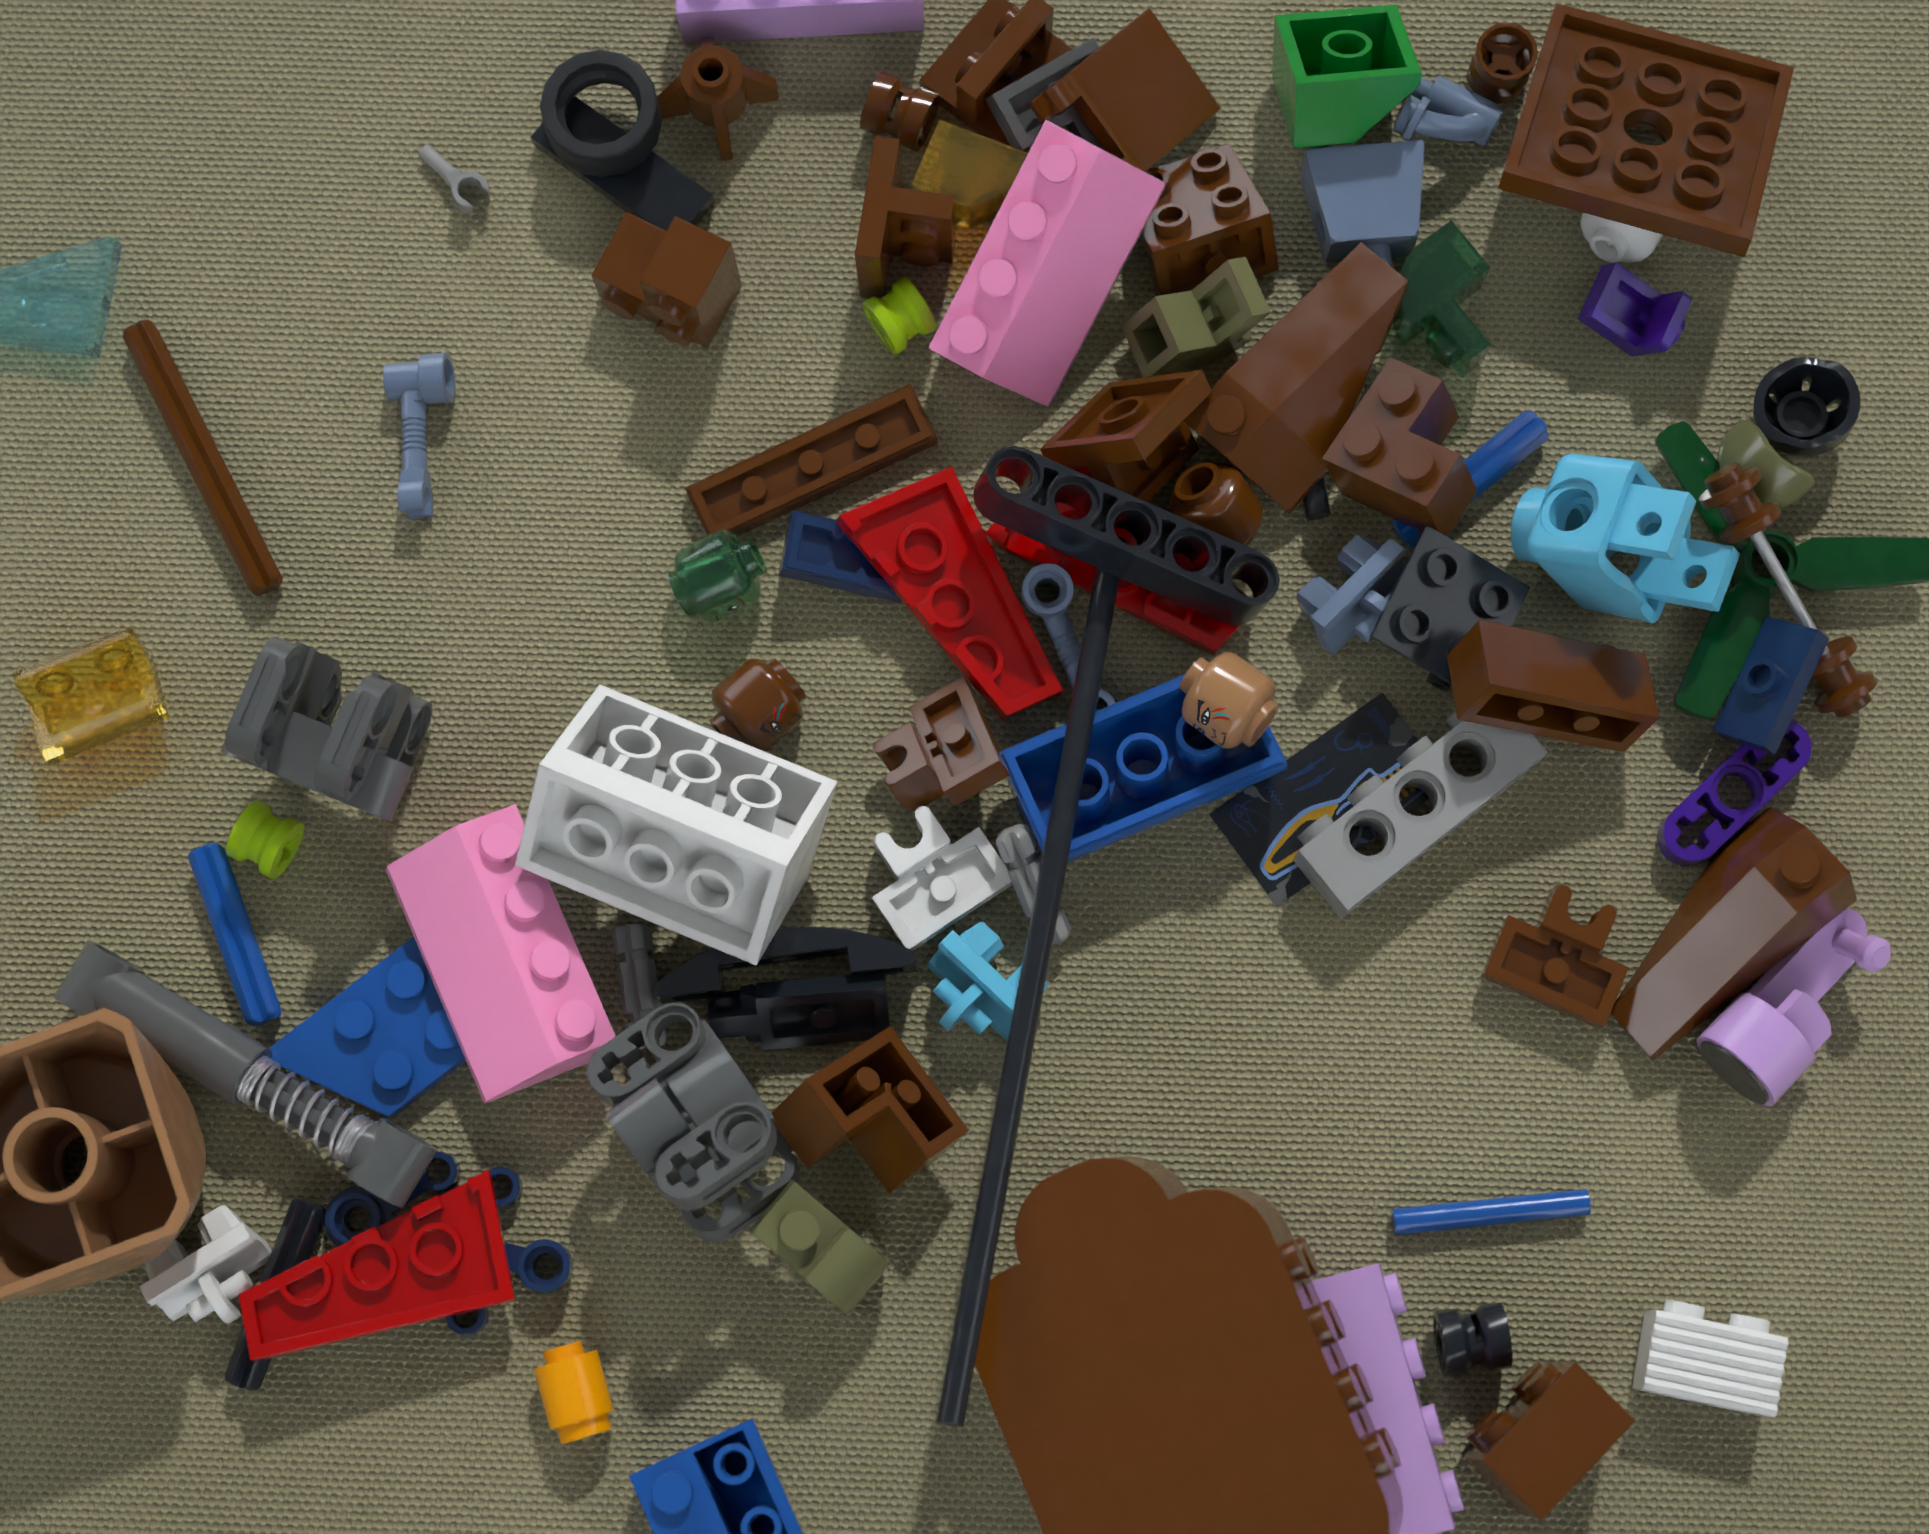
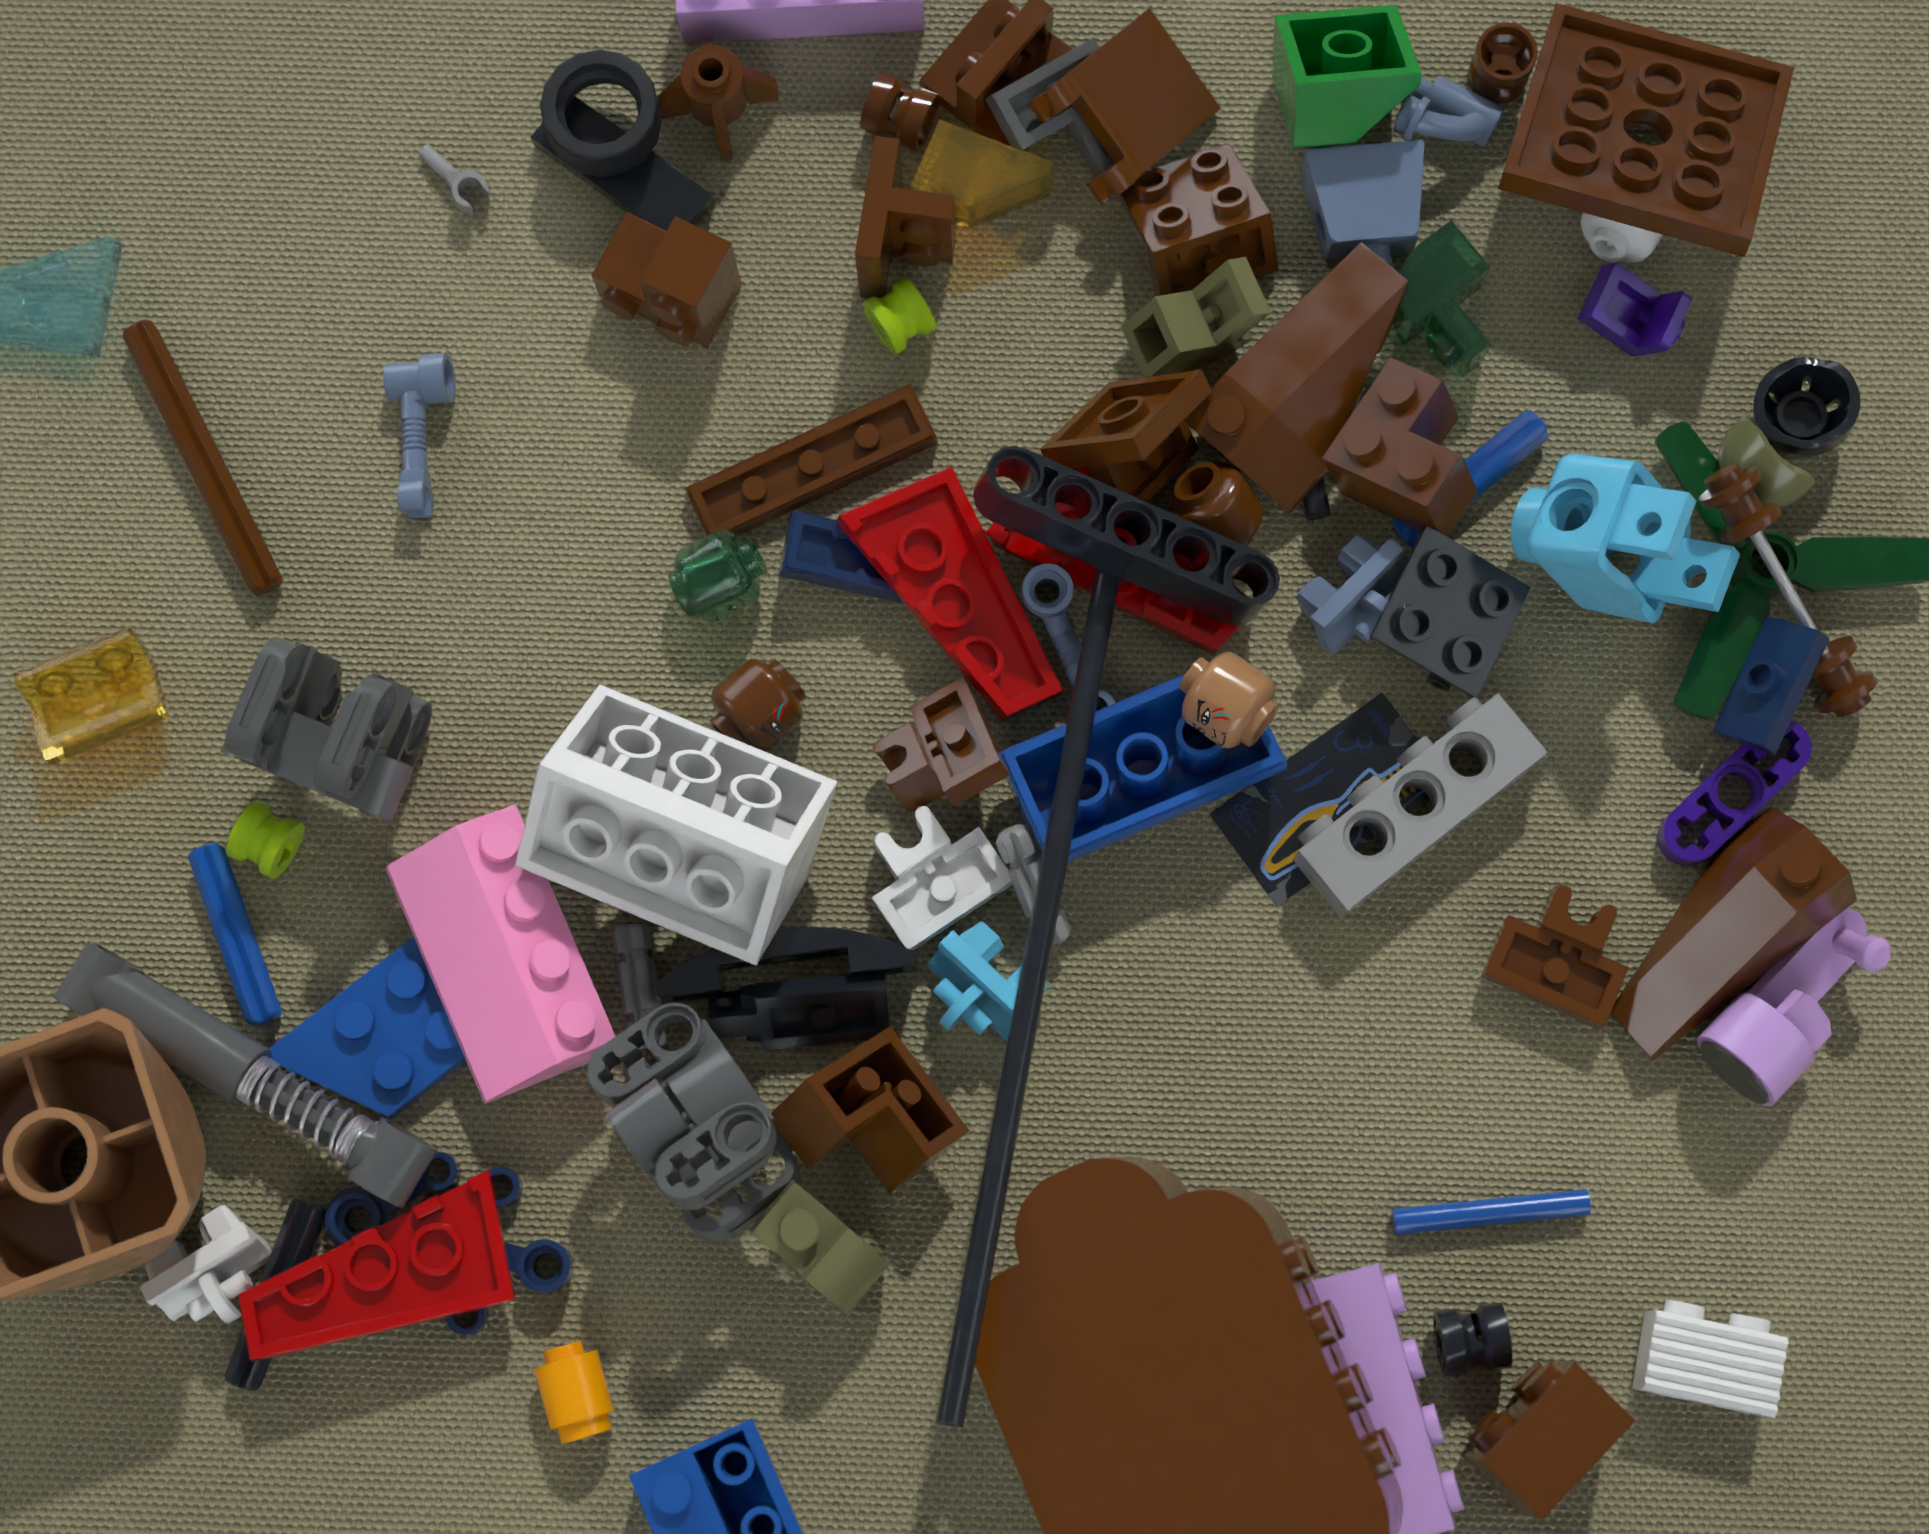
bright pink slope [928,120,1167,407] -> none
reddish brown brick [1447,620,1659,752] -> none

